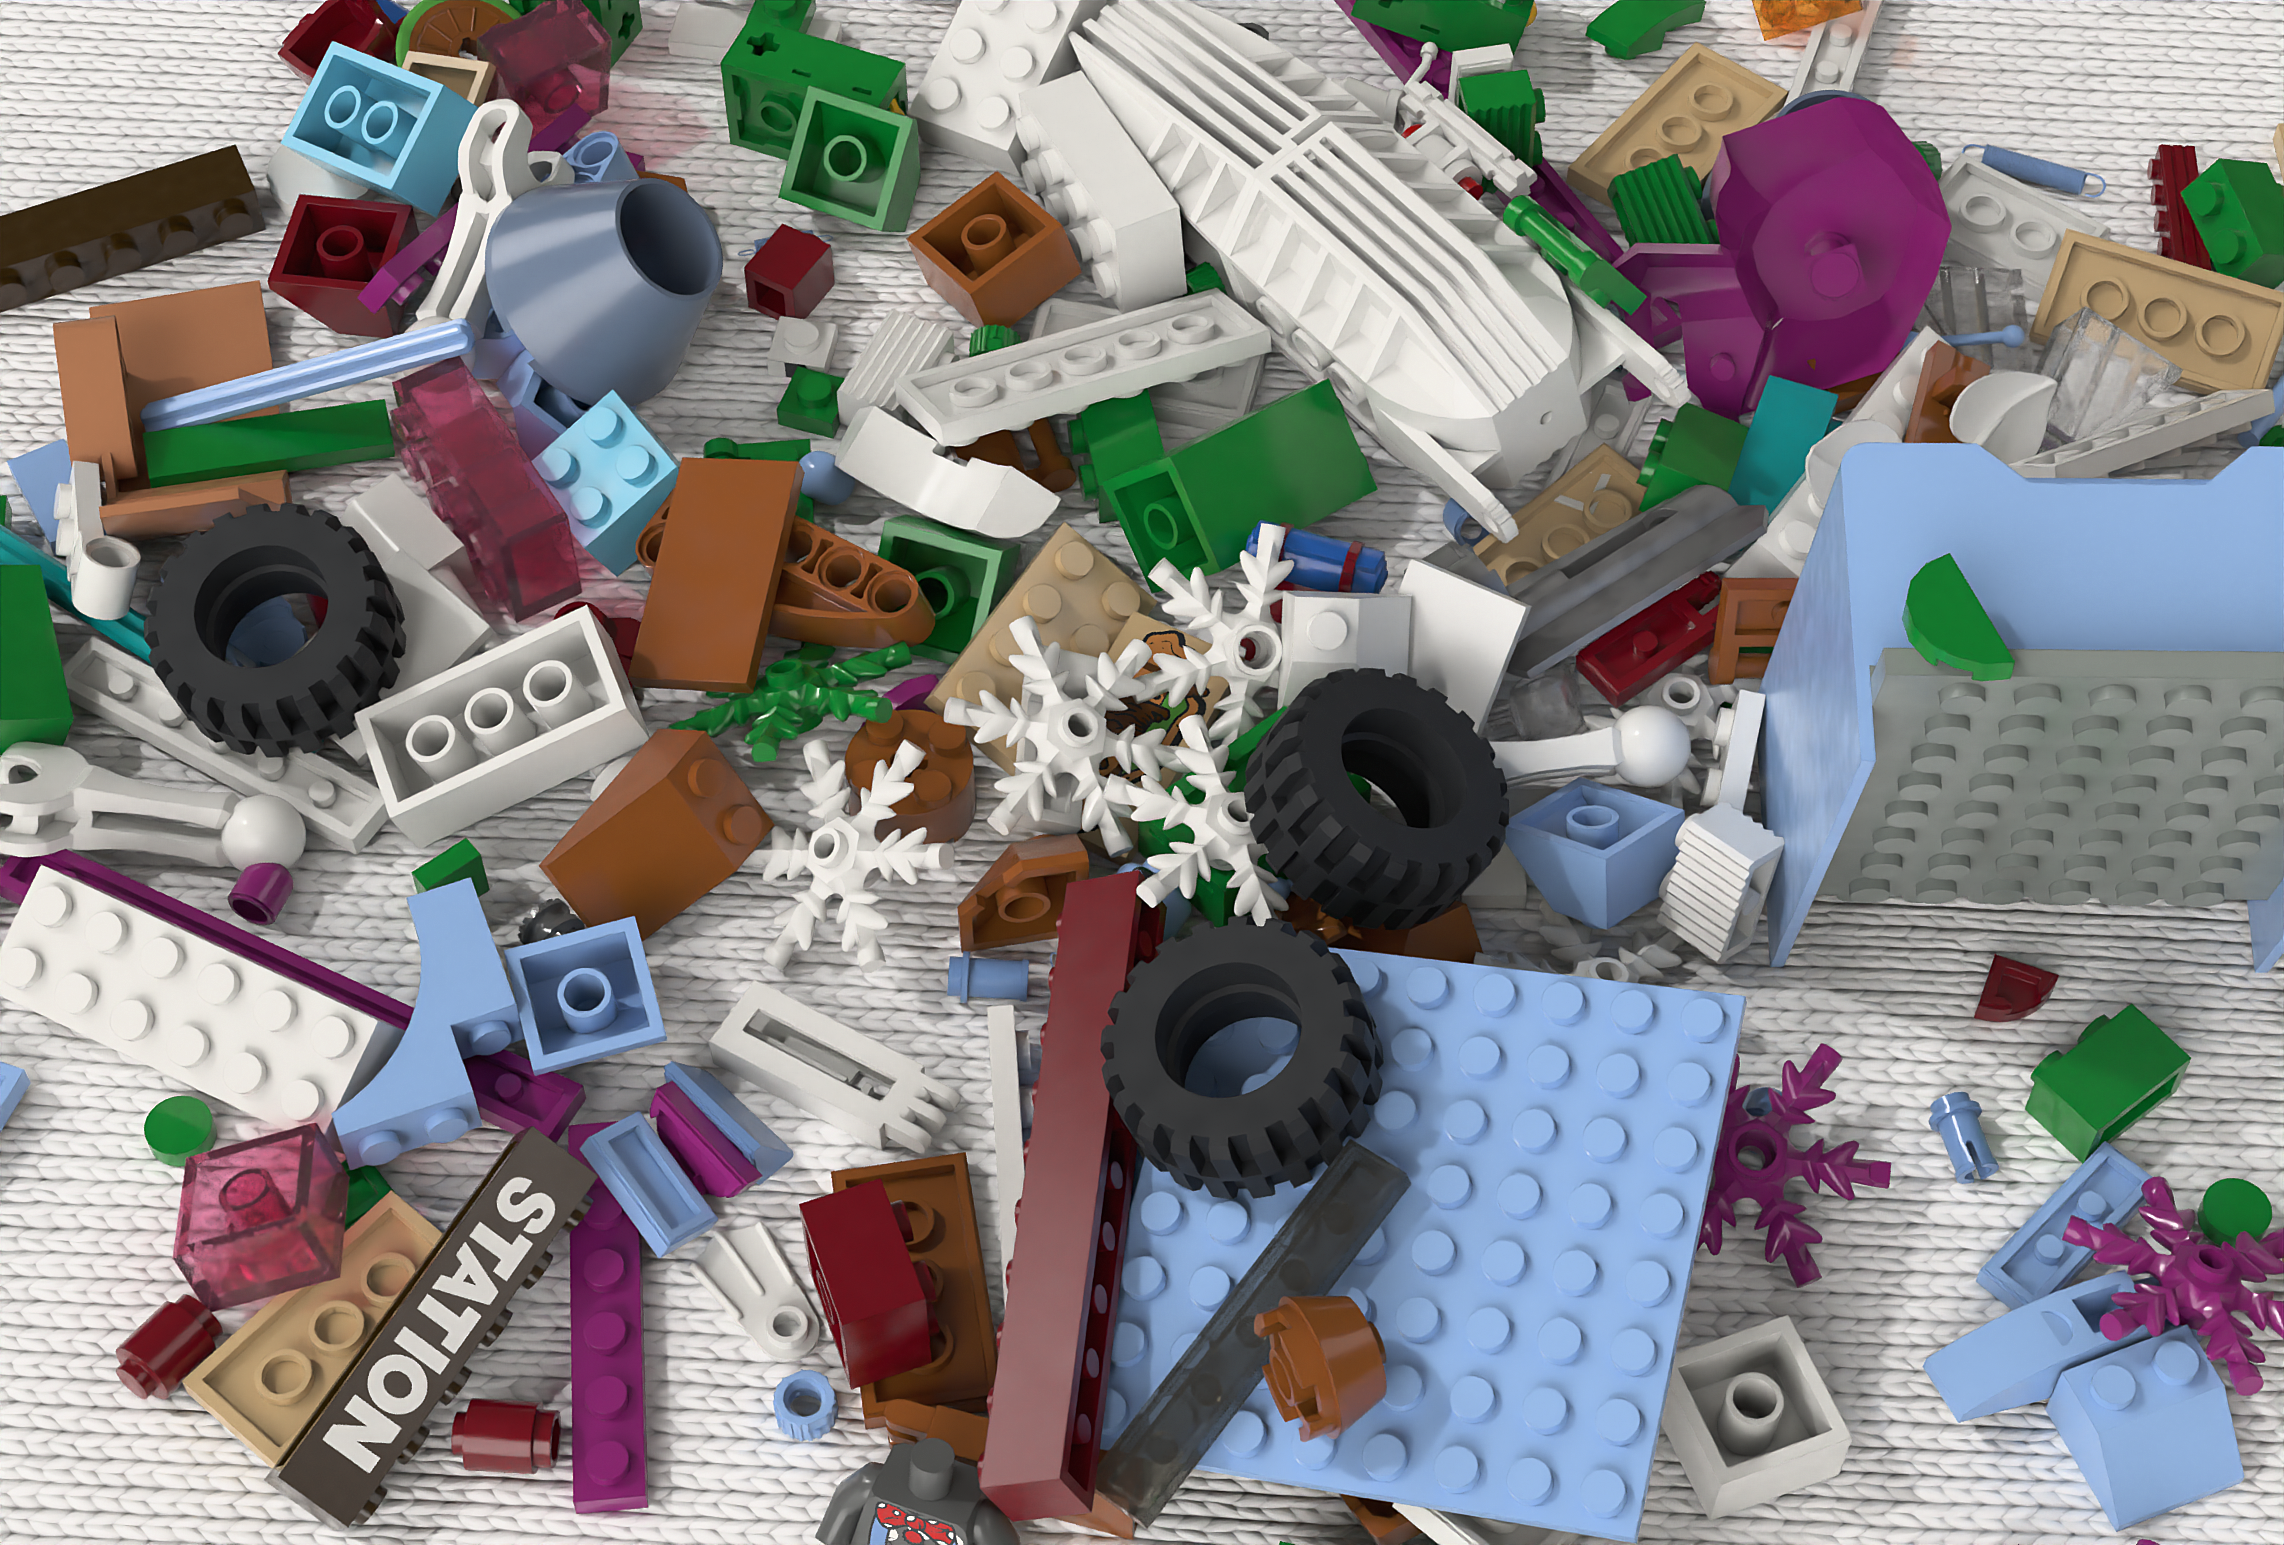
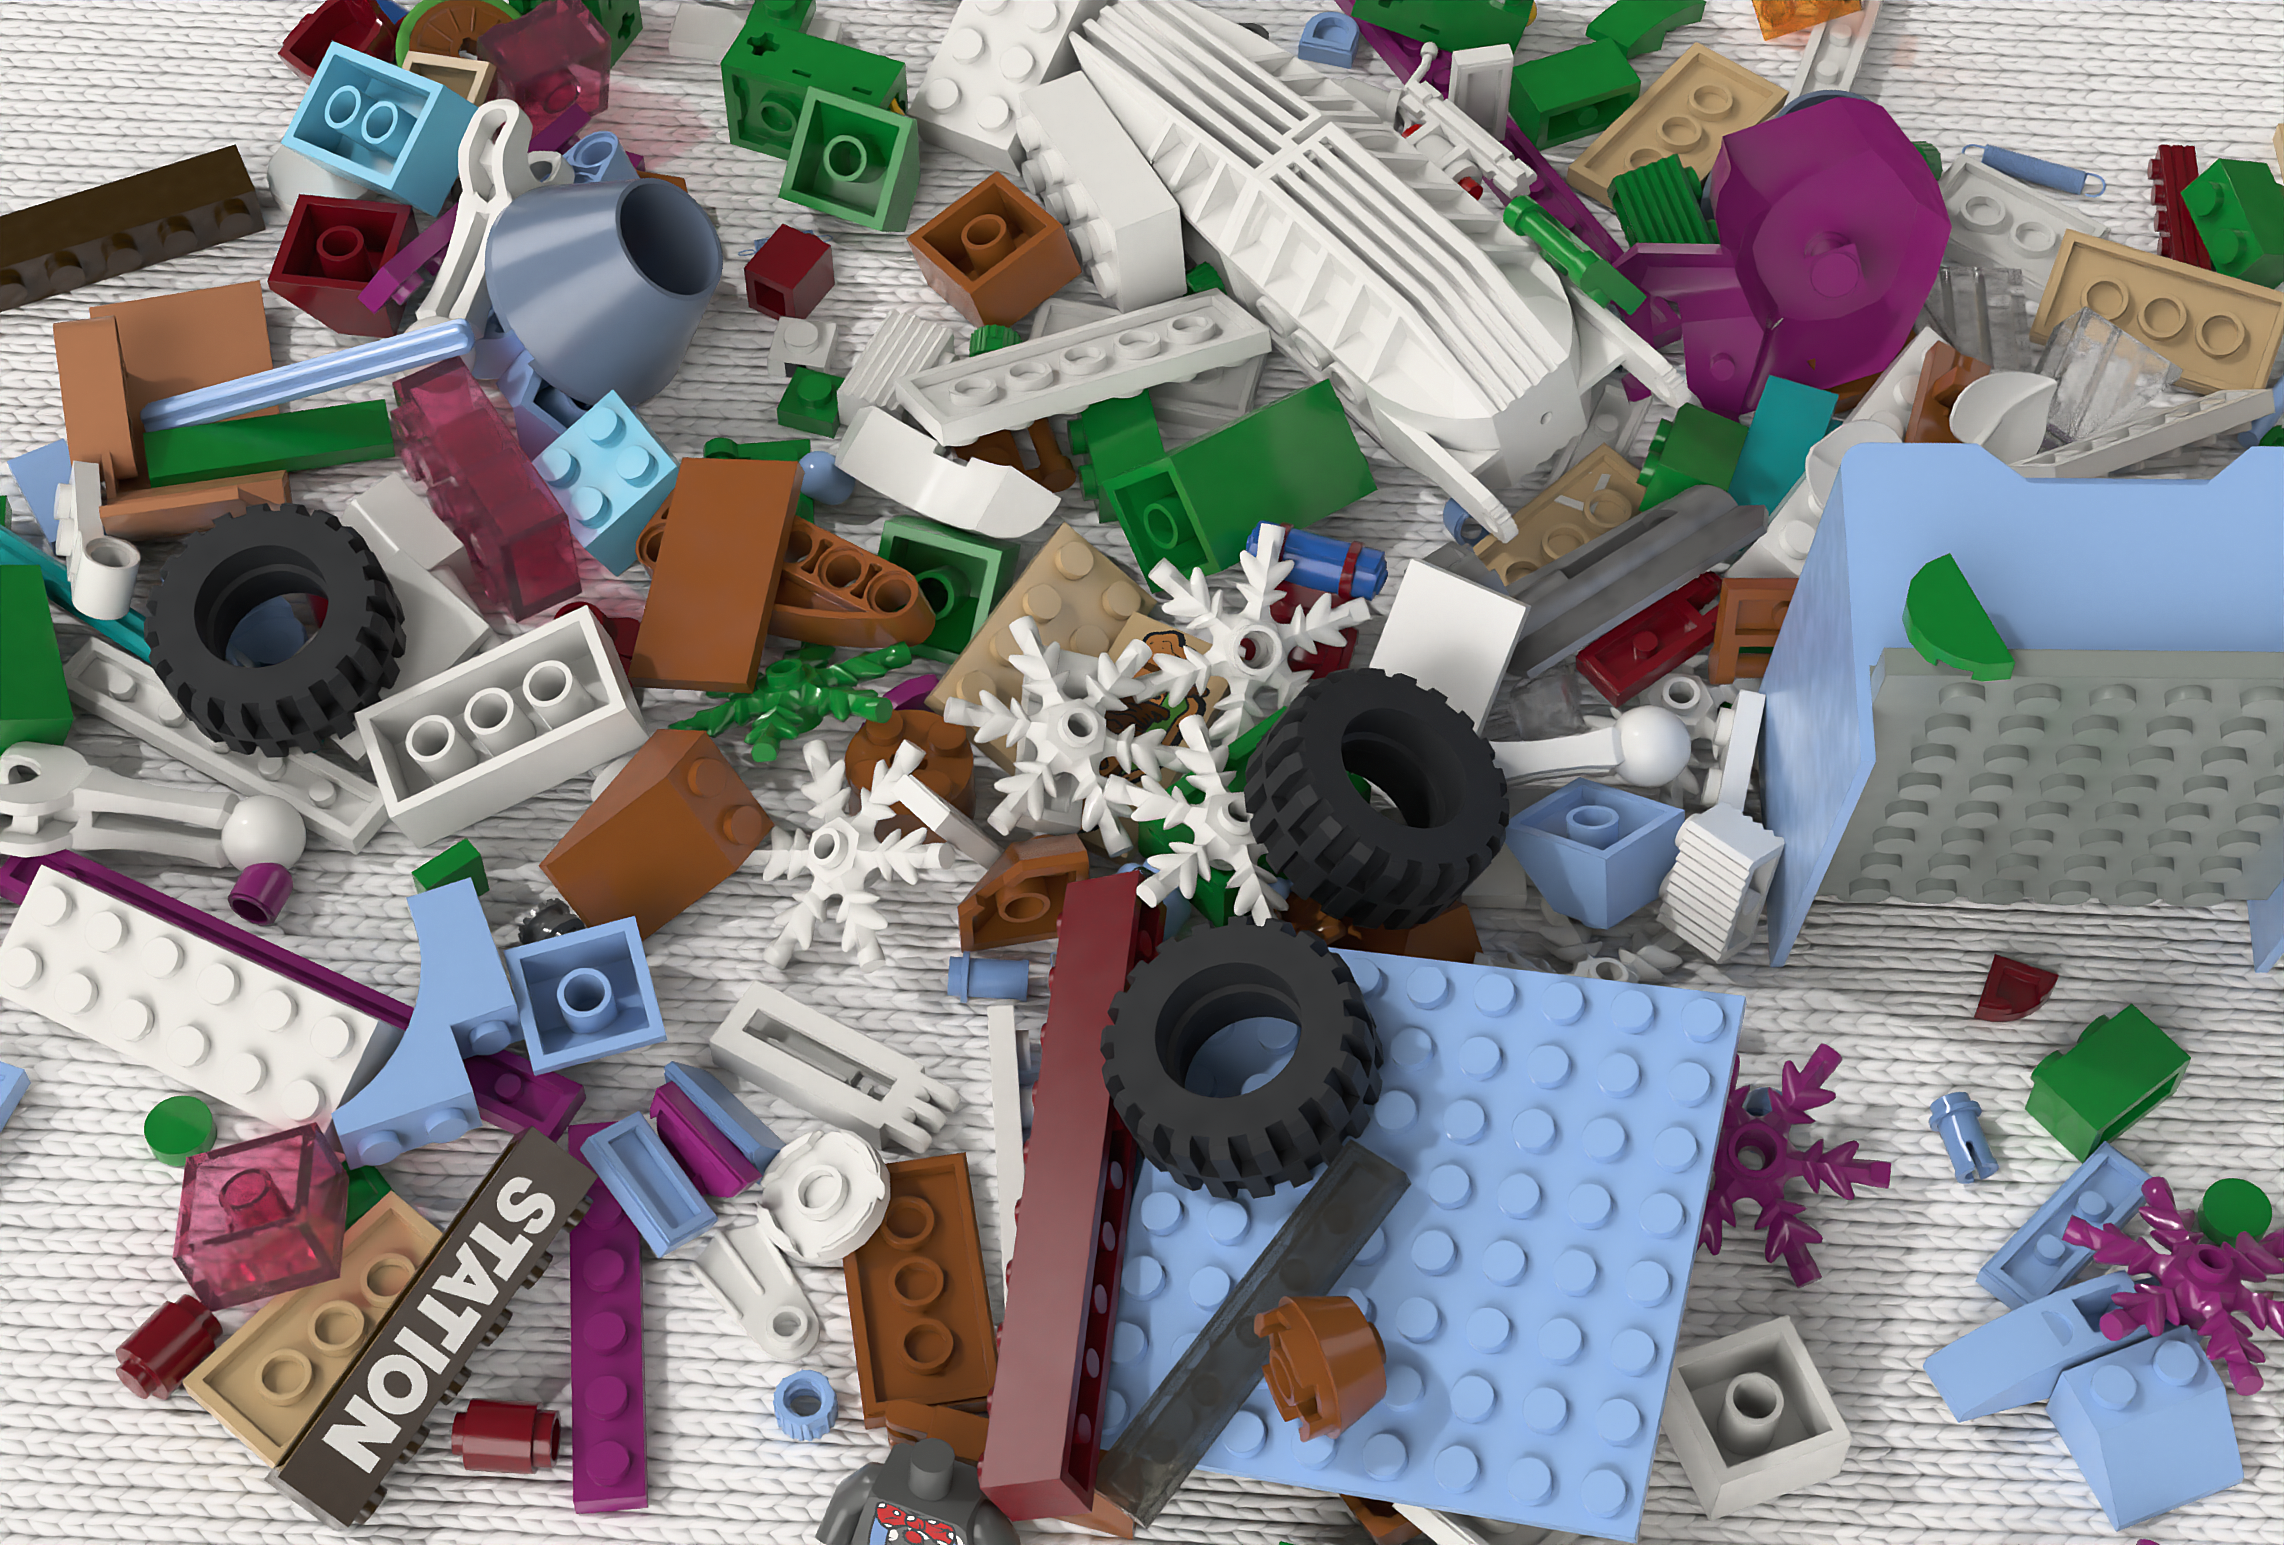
dark red slope [799,1178,939,1390] -> none
white slope [1277,590,1411,711] -> none
green brick [1456,69,1546,195] -> none
light blue hinge [1899,324,2025,353] -> none
none -> white tile [757,1129,890,1264]
none -> white tile [890,774,1006,870]
none -> light blue tile [1298,12,1360,69]
none -> green brick [1508,37,1641,151]

